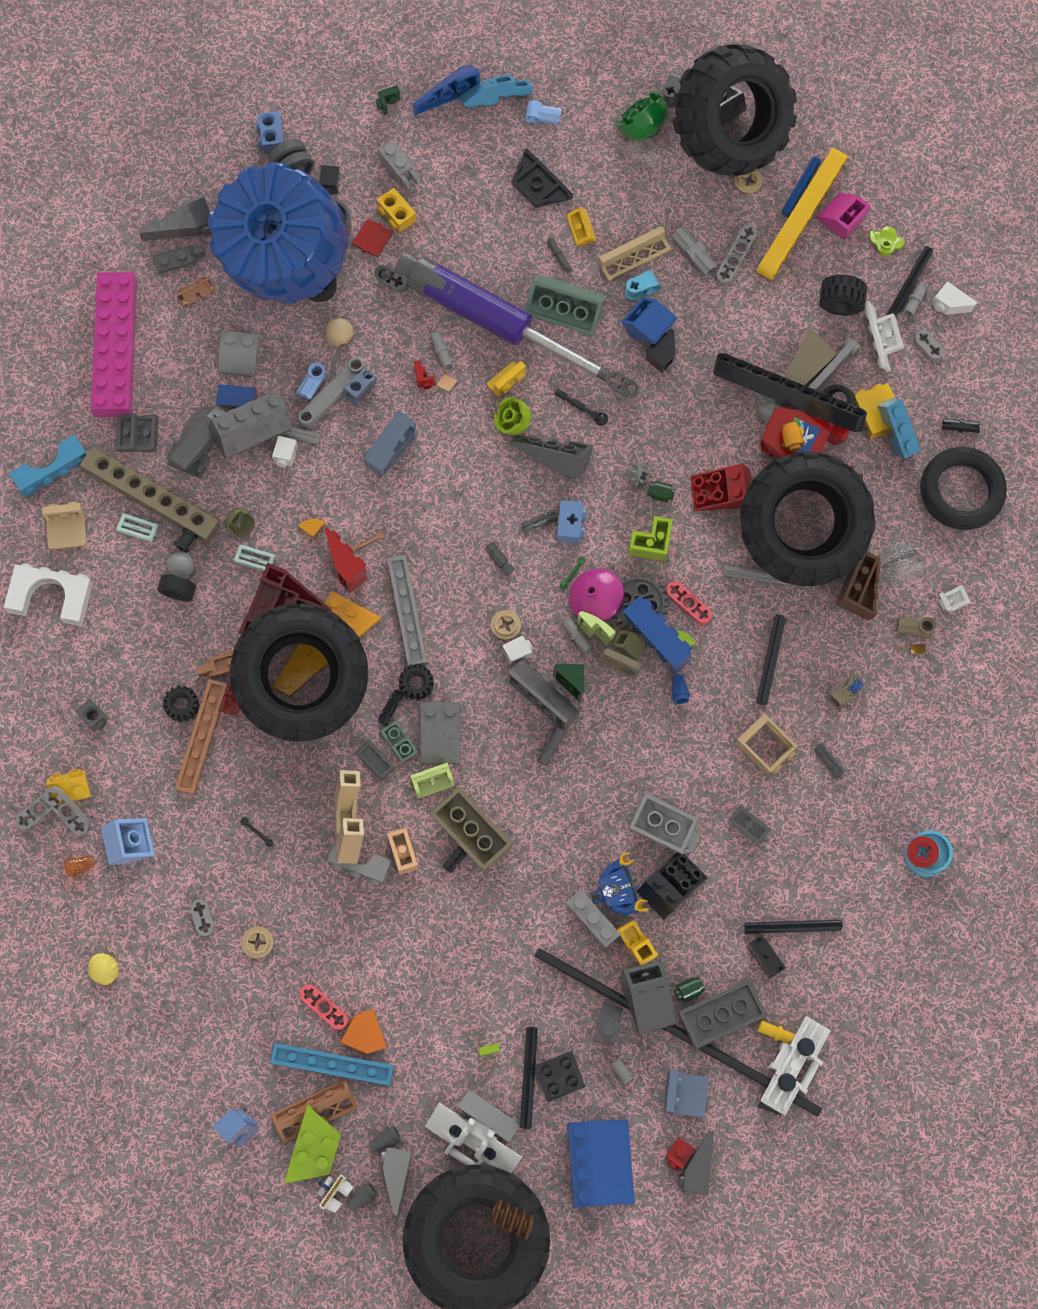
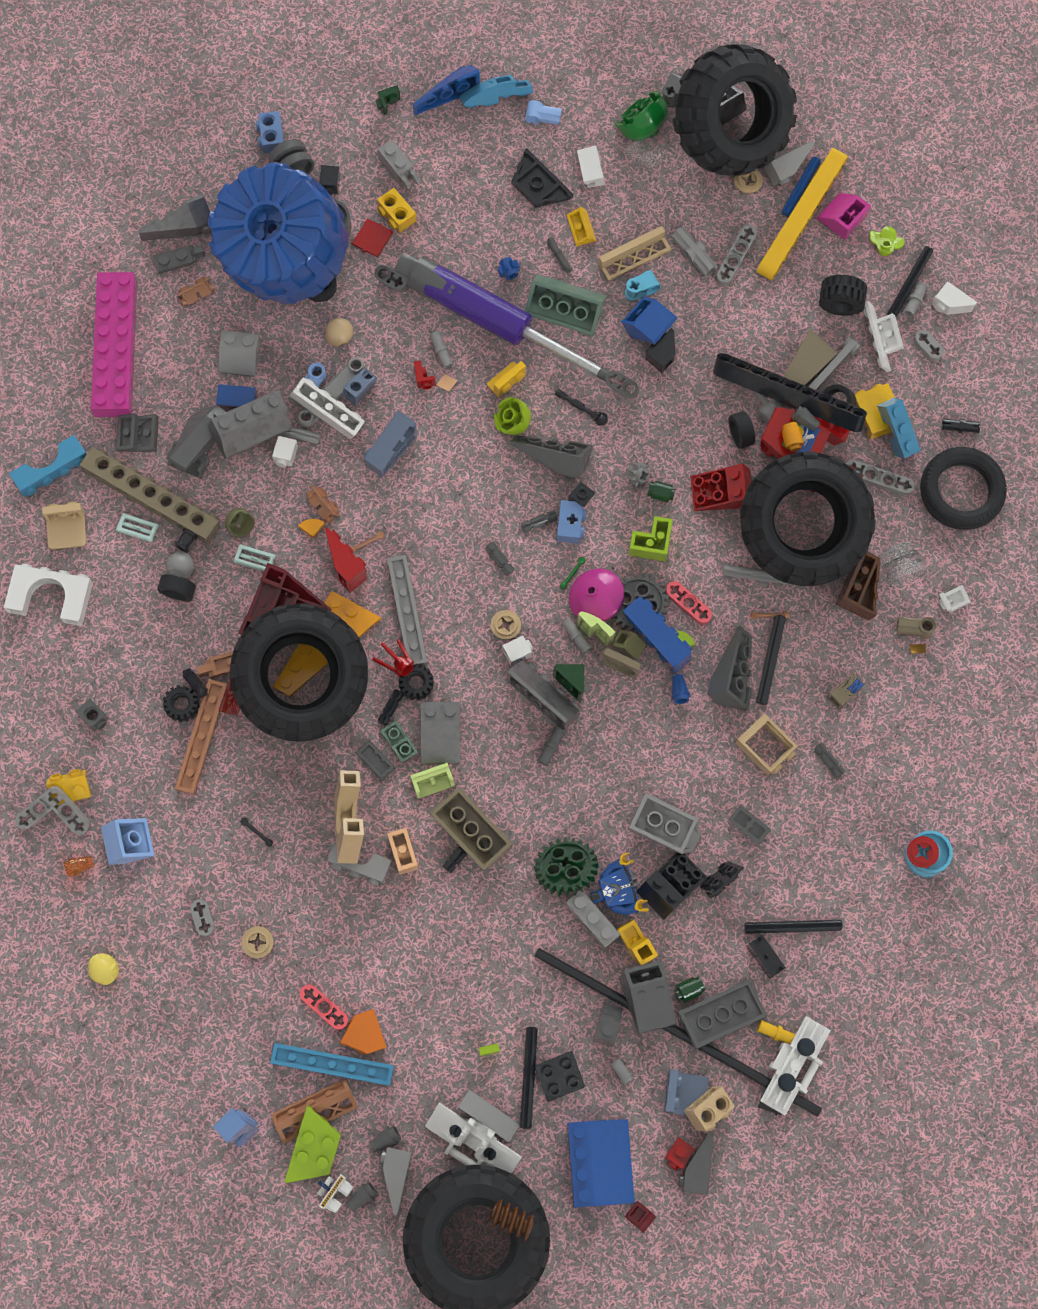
none -> black axle [182,668,208,698]
none -> white brick [289,377,365,440]
none -> nougat hinge [306,486,341,523]
none -> red plant [373,639,414,677]
none -> blue gear [497,257,520,280]
none -> dark green gear [534,837,599,897]
none -> black bracket [568,482,595,507]
none -> white hinge [577,146,605,188]
none -> dark red slope [625,1201,656,1233]
none -> tan brick [684,1086,735,1132]
none -> black hinge [700,862,744,899]
none -> dark grey wedge [707,626,752,711]
none -> black tyre [728,411,756,449]
none -> nougat hinge [750,611,790,619]
none -> light grey slope [764,141,815,186]
none -> dark grey cone [791,406,820,431]
none -> light grey beam [846,460,915,496]

